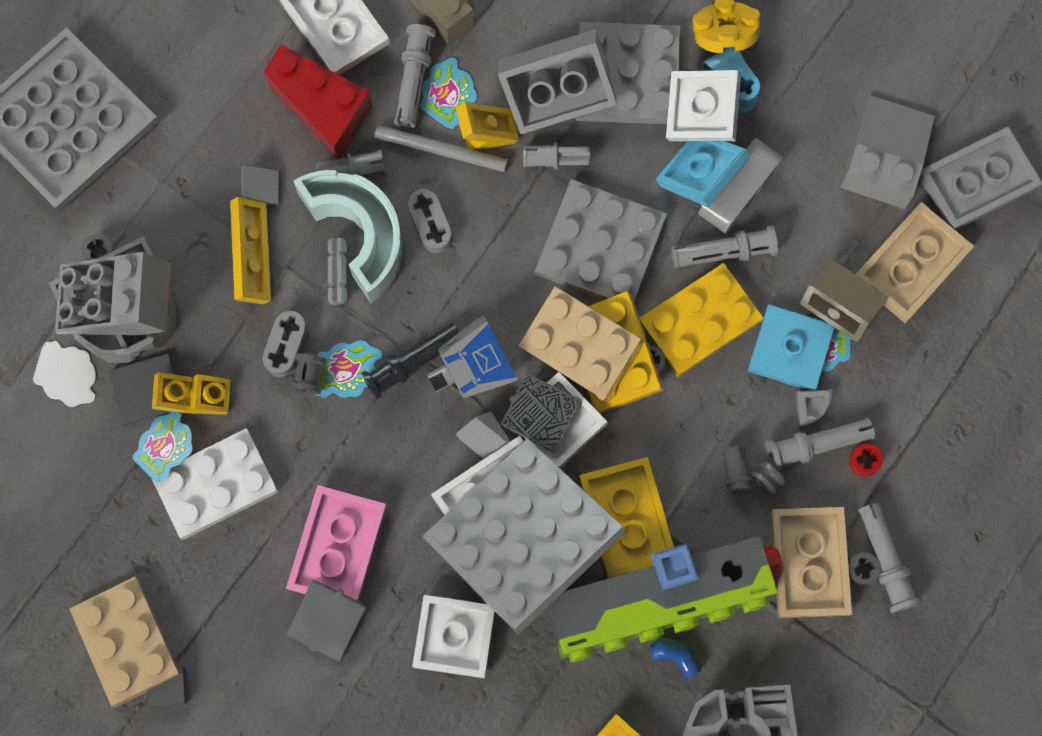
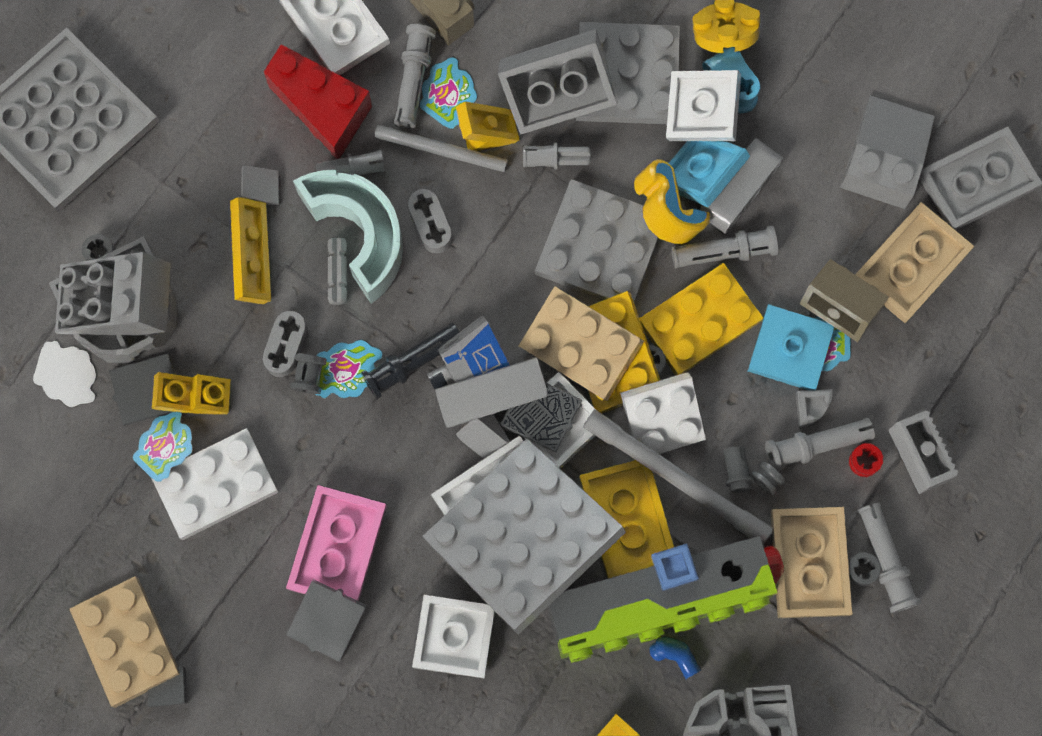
none -> light grey slope [435,357,549,428]
none -> light grey piece [583,409,772,544]
none -> white plate [621,372,706,454]
none -> yellow animal [634,159,710,244]
none -> light grey brick [889,410,959,494]

